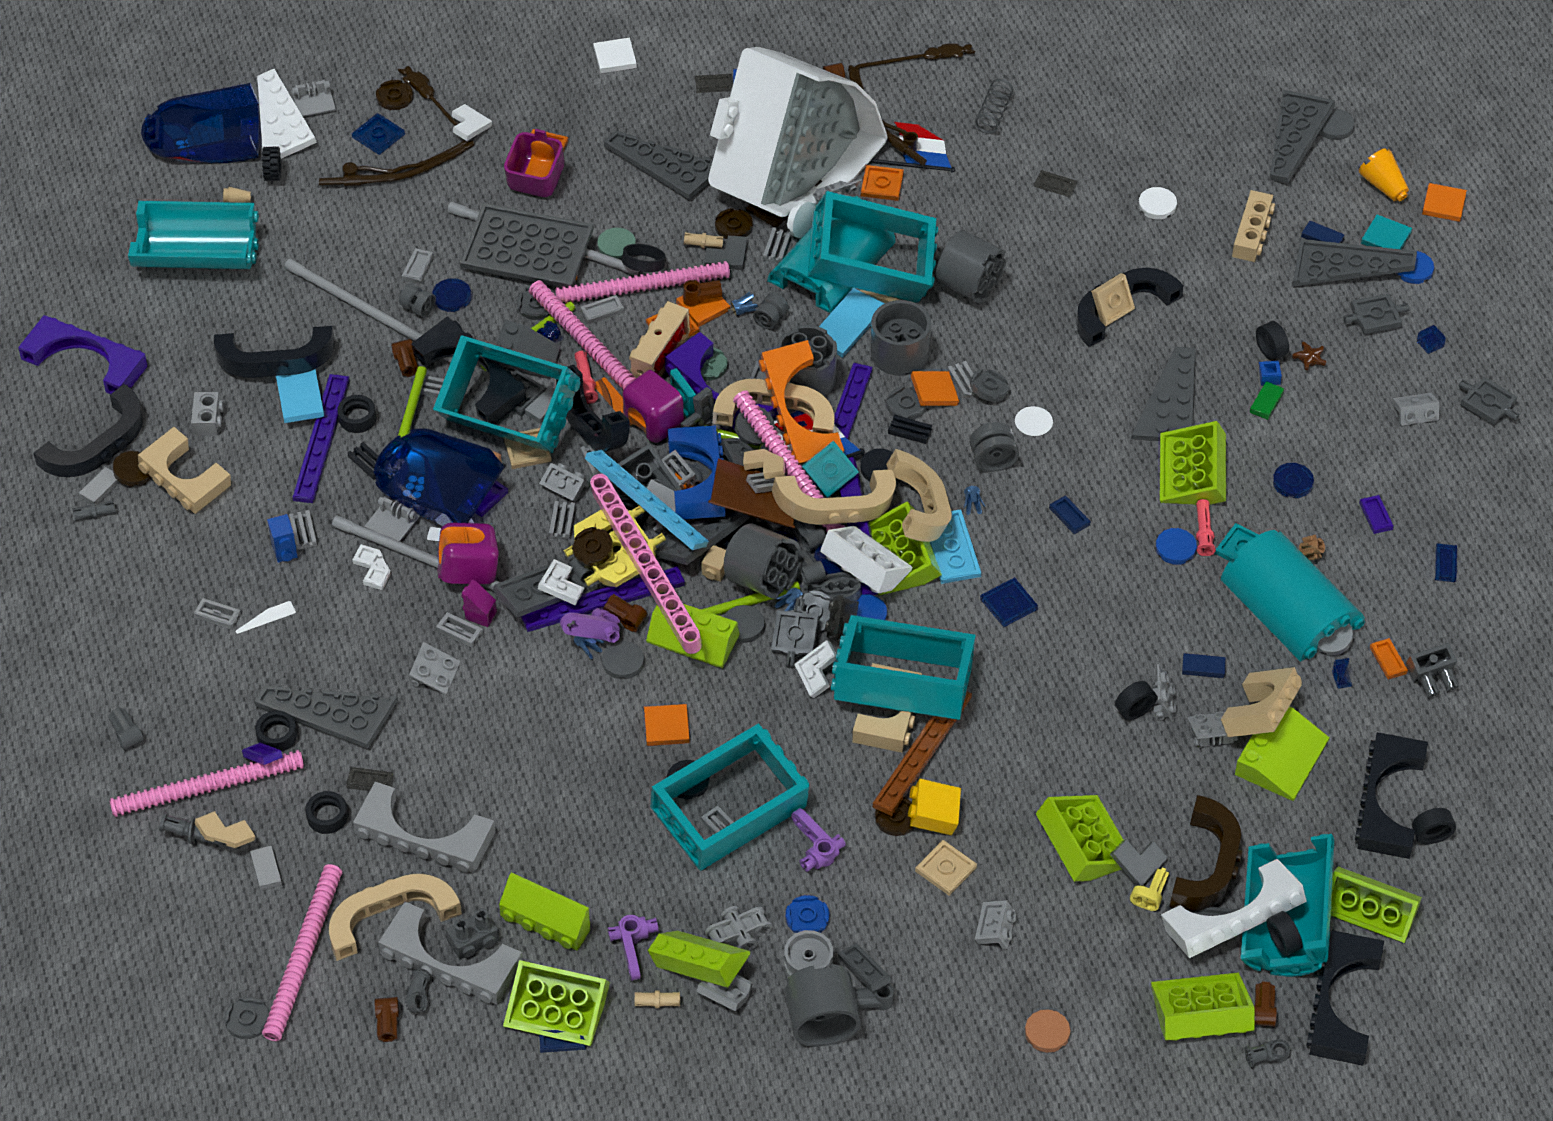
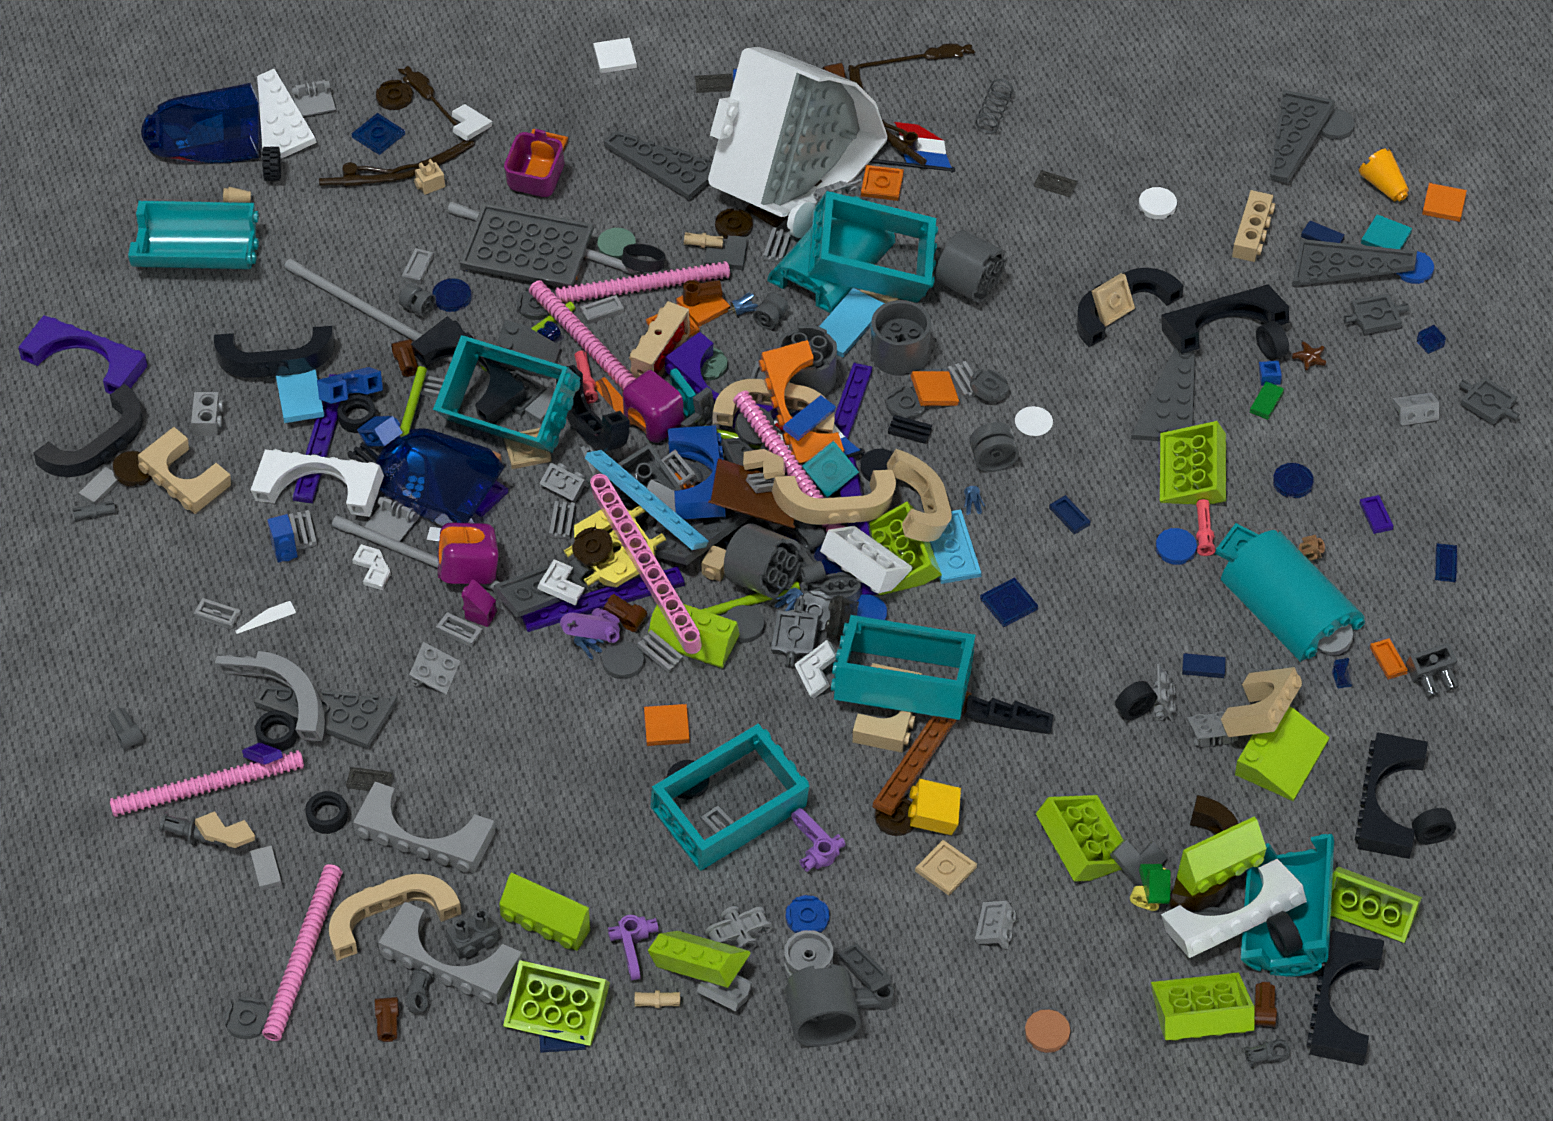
none -> light grey arch [215,651,325,741]
none -> white arch [251,449,384,517]
none -> blue arch [317,367,383,404]
none -> blue brick [357,416,403,446]
none -> tan brick [414,159,445,195]
none -> light grey tile [637,630,683,673]
none -> blue tile [783,395,836,441]
none -> black slope [963,694,1054,734]
none -> green slope [1139,864,1171,903]
none -> black arch [1161,284,1289,354]
none -> lime slope [1177,816,1267,896]

